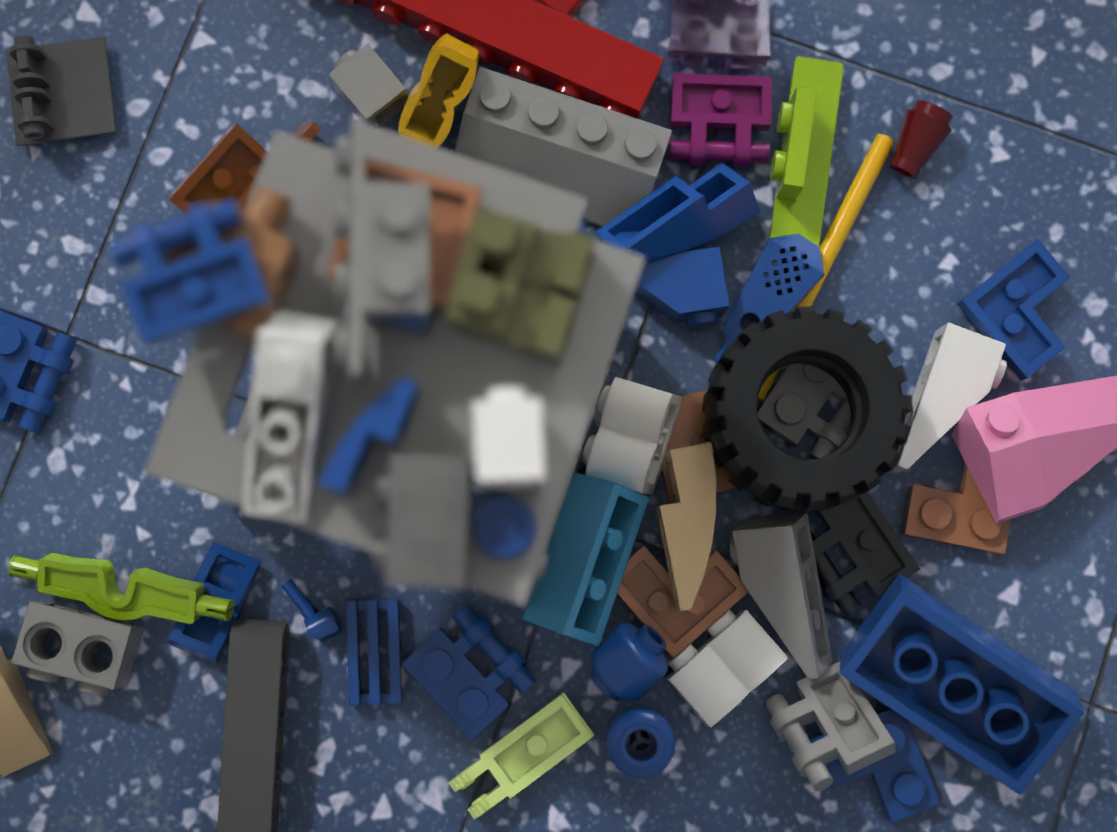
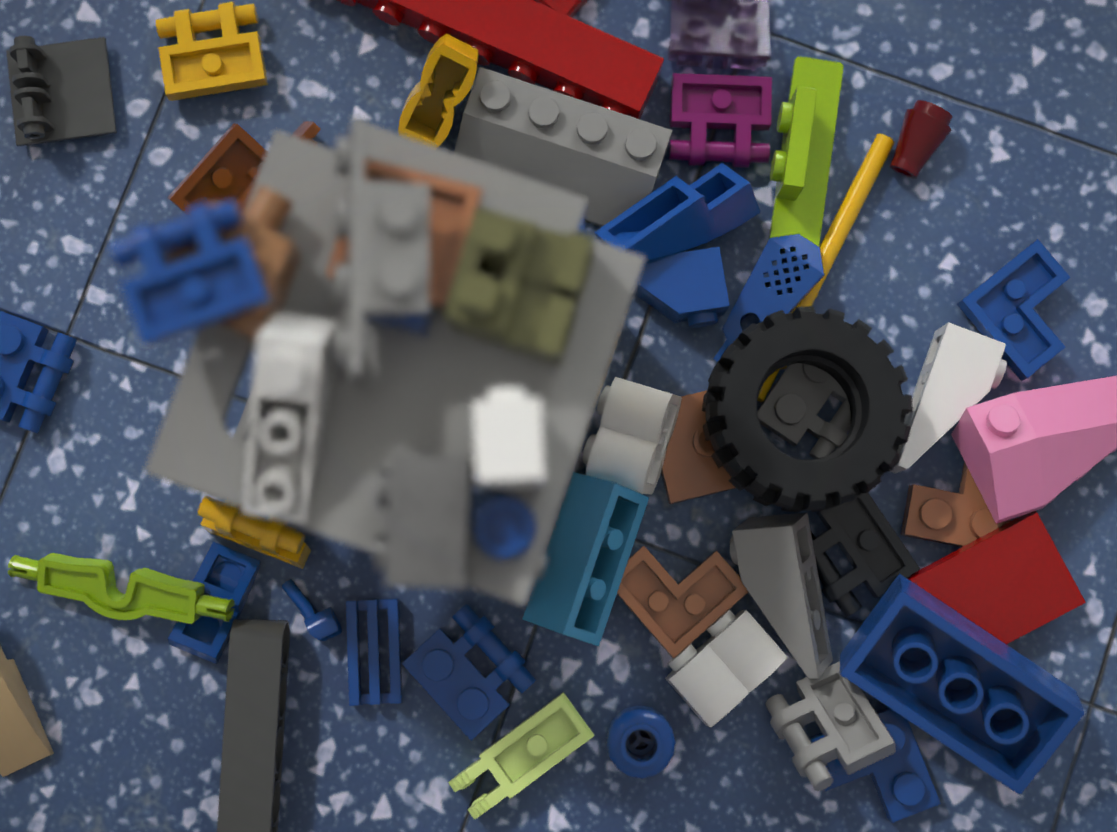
light grey brick [11,601,145,696] -> none
blue slope [318,378,422,497] -> none
light grey brick [329,44,408,128] -> none
blue head [590,623,668,701] -> none
tan slope [656,442,716,611] -> none
none -> yellow plate [156,1,268,101]
none -> yellow plate [197,496,311,569]
none -> red tile [907,511,1086,644]

